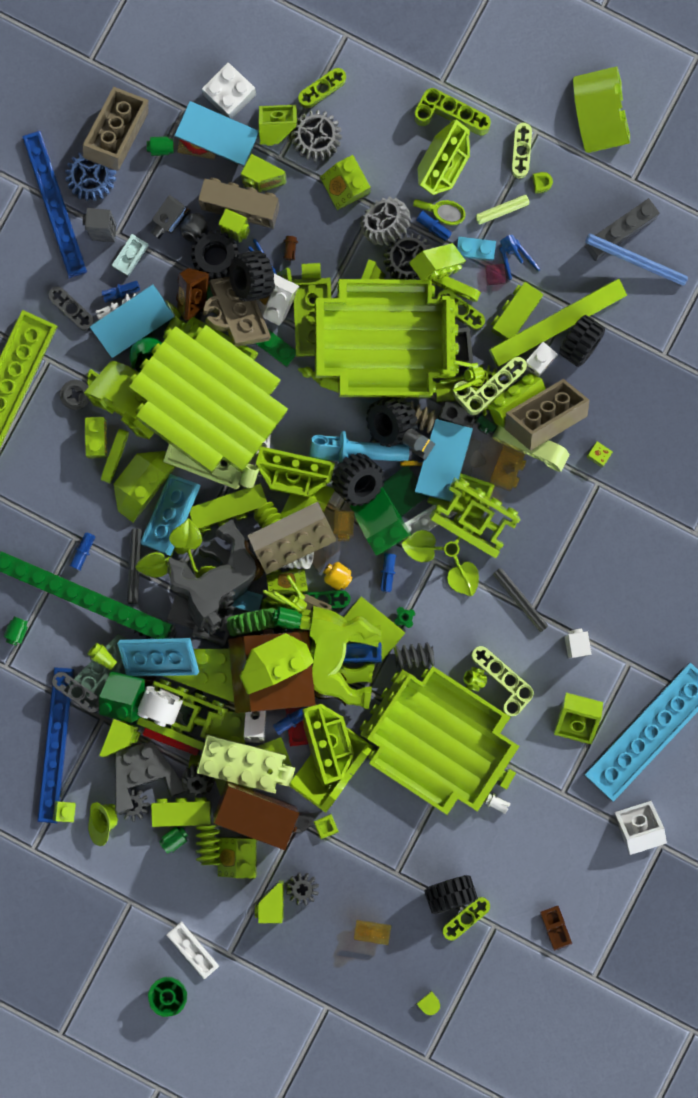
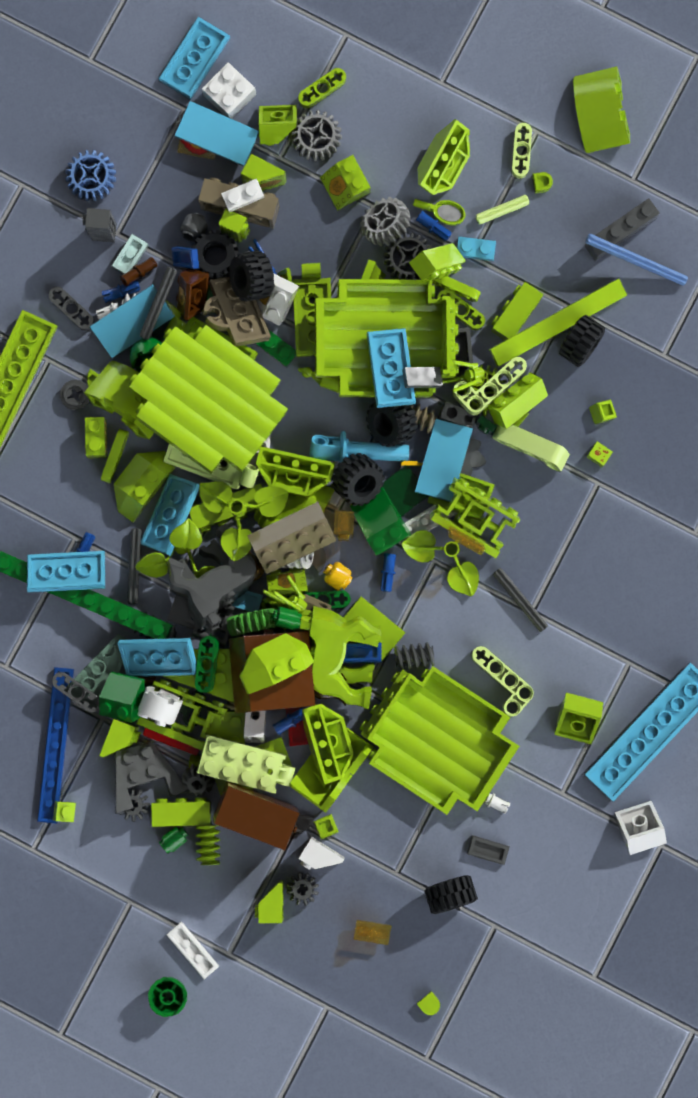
green brick [4,616,28,646] -> none
blue tile [22,131,87,278] -> none
dark tan brick [83,87,148,171] -> none
lime cone [87,643,117,670] -> none
lime piece [88,802,118,846] -> none
green brick [147,136,174,156] -> none
dark grey torso [151,195,191,239] -> none
lime slope [218,837,257,878] -> none
reddish brown pin [283,236,298,261] -> none
green plate [394,607,415,628] -> none
dark grey leg [402,429,435,460] -> none
lime beam [414,88,491,136] -> none
lime tile [436,382,456,403] -> none
lime beam [442,897,490,940] -> none
lime gear [463,667,487,692] -> none
clear pink tile [485,264,506,285] -> none
clear yellow brick [489,446,527,492] -> none
lime plate [498,768,516,790] -> none
blue plant [499,235,540,280] -> none
dark tan brick [505,379,590,451] -> none
white torso [520,342,558,377] -> none
reddish brown slope [540,906,572,951] -> none
white brick [564,629,592,659] -> none
none -> medium azure tile [27,551,105,592]
none -> reddish brown pin [120,257,157,287]
none -> dark grey axle [140,267,177,340]
none -> medium azure tile [159,17,230,100]
none -> blue tile [171,246,199,269]
none -> green beam [195,636,219,693]
none -> lime plant [199,481,289,561]
none -> white plate [221,179,264,212]
none -> white slope [298,836,344,870]
none -> medium azure tile [366,328,416,408]
none -> tile [402,367,443,388]
none -> clear yellow tile [447,526,485,555]
none -> dark grey tile [467,835,510,865]
none -> lime slope [589,399,617,424]

